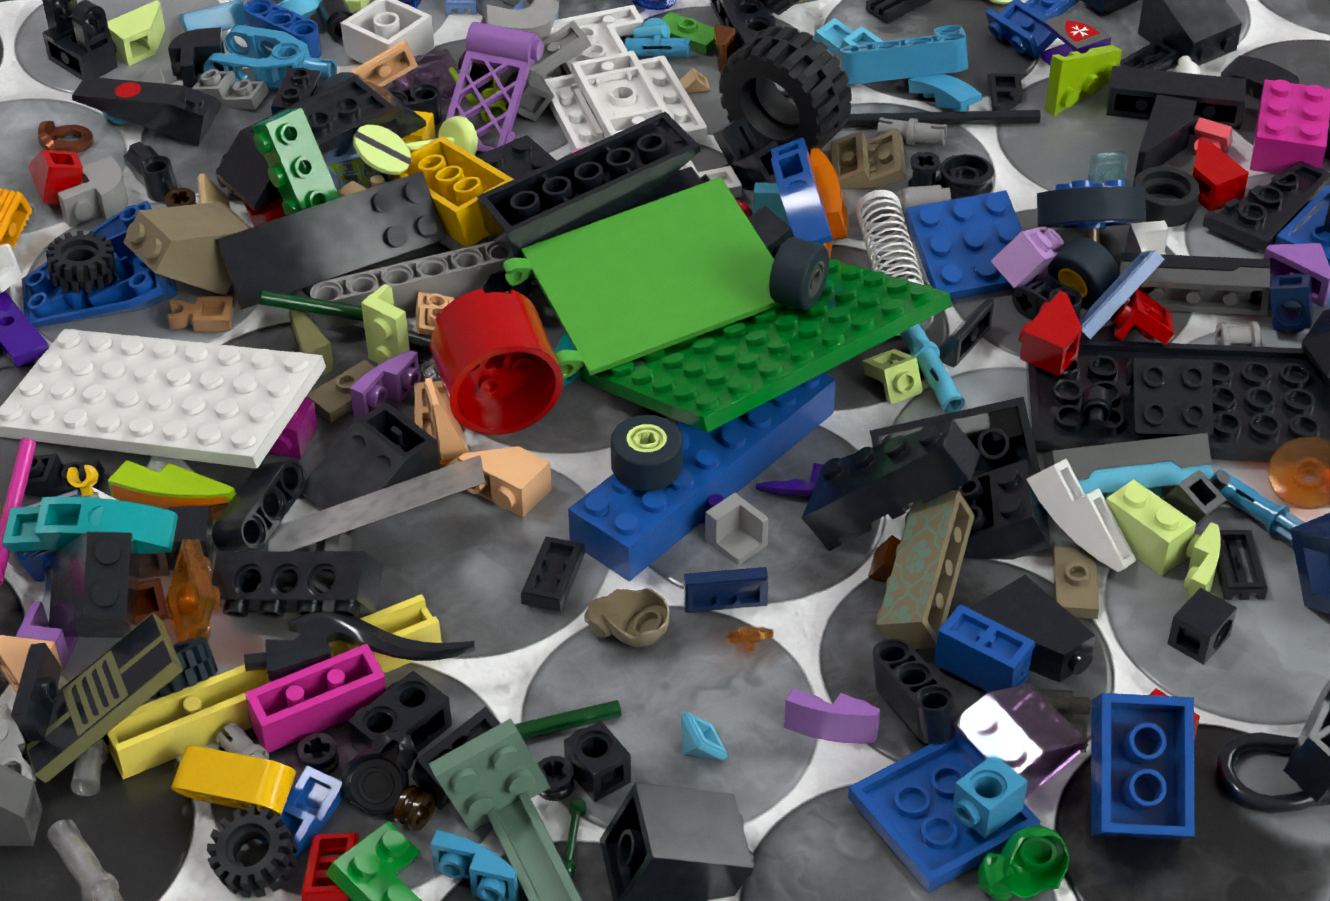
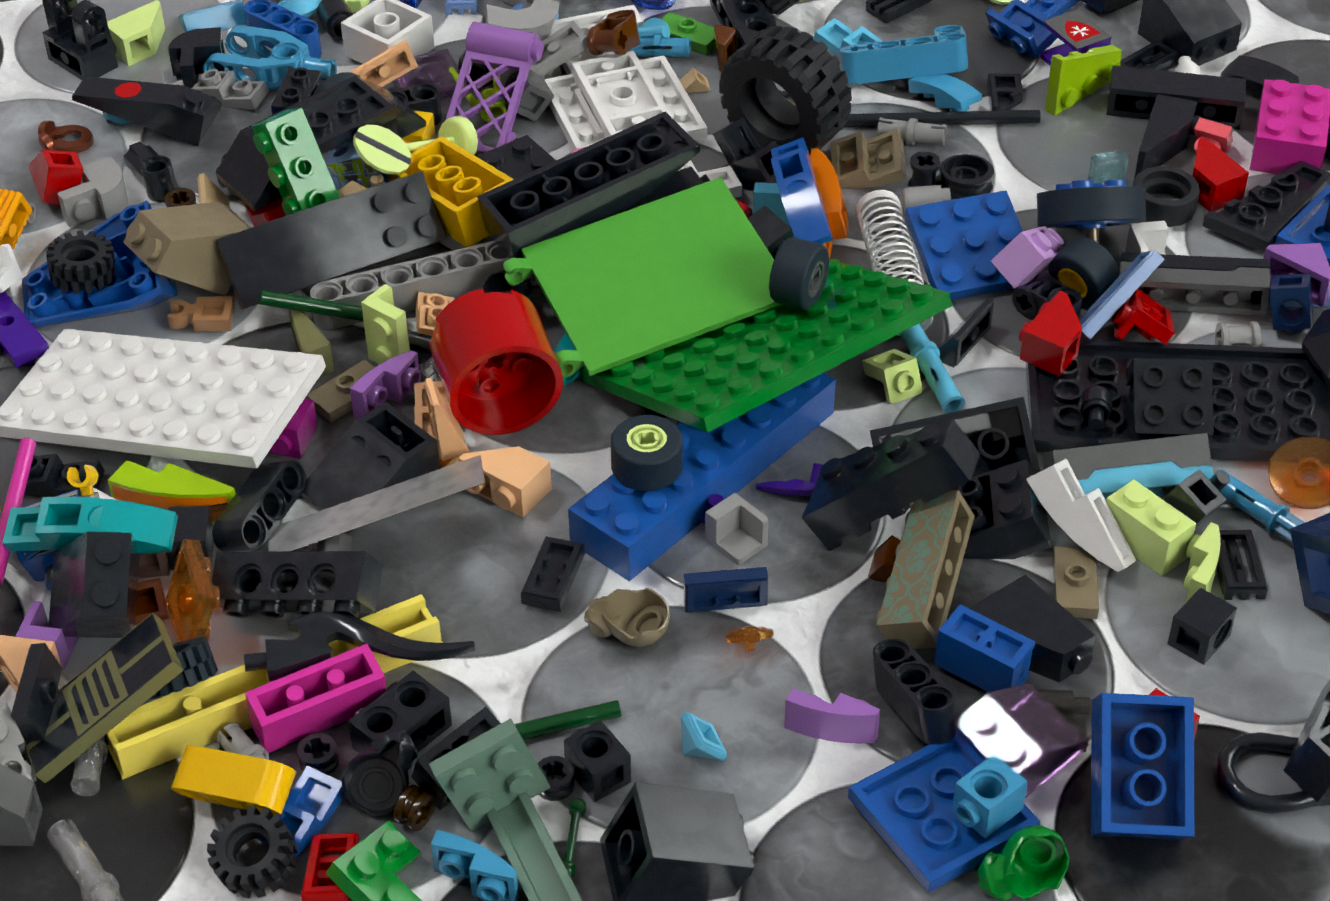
none -> reddish brown piece [587,10,641,56]

